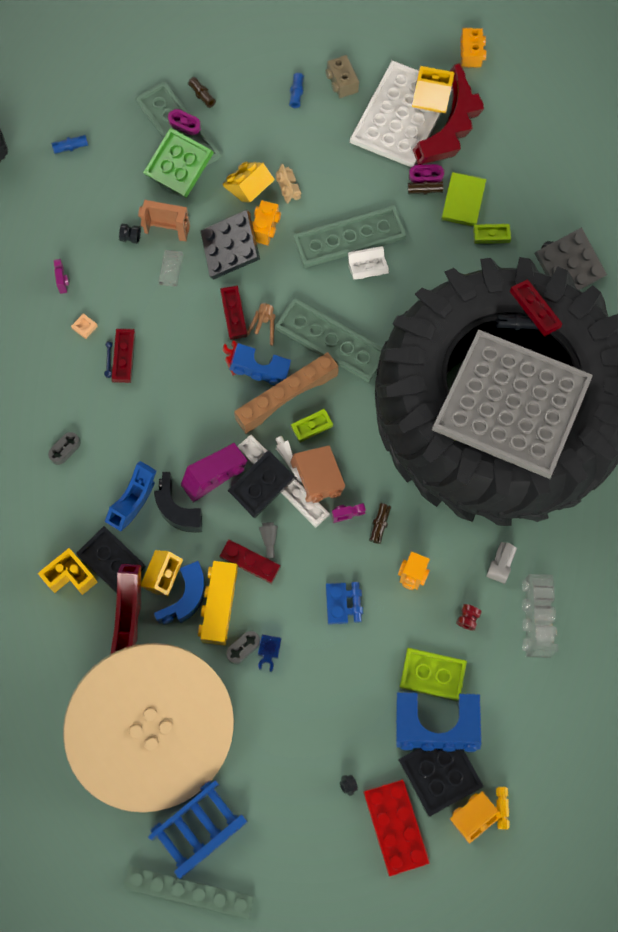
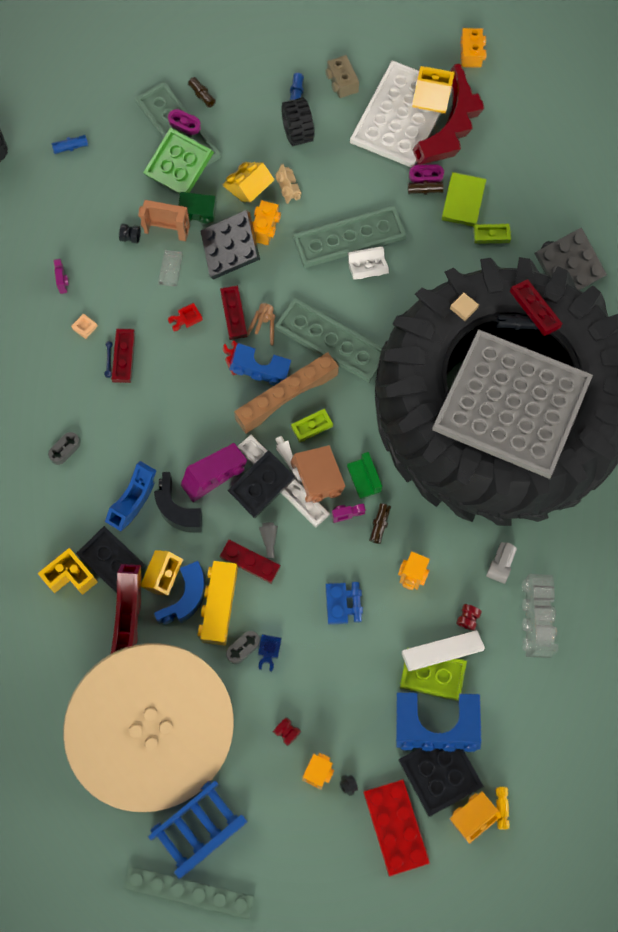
none -> red plate [168,303,203,331]
none -> dark green brick [178,192,217,224]
none -> dark red wheel [273,717,302,747]
none -> black tyre [281,97,315,146]
none -> light orange brick [302,753,334,790]
none -> green panel [347,452,382,499]
none -> white tile [402,630,485,671]
none -> tan tile [450,293,479,321]

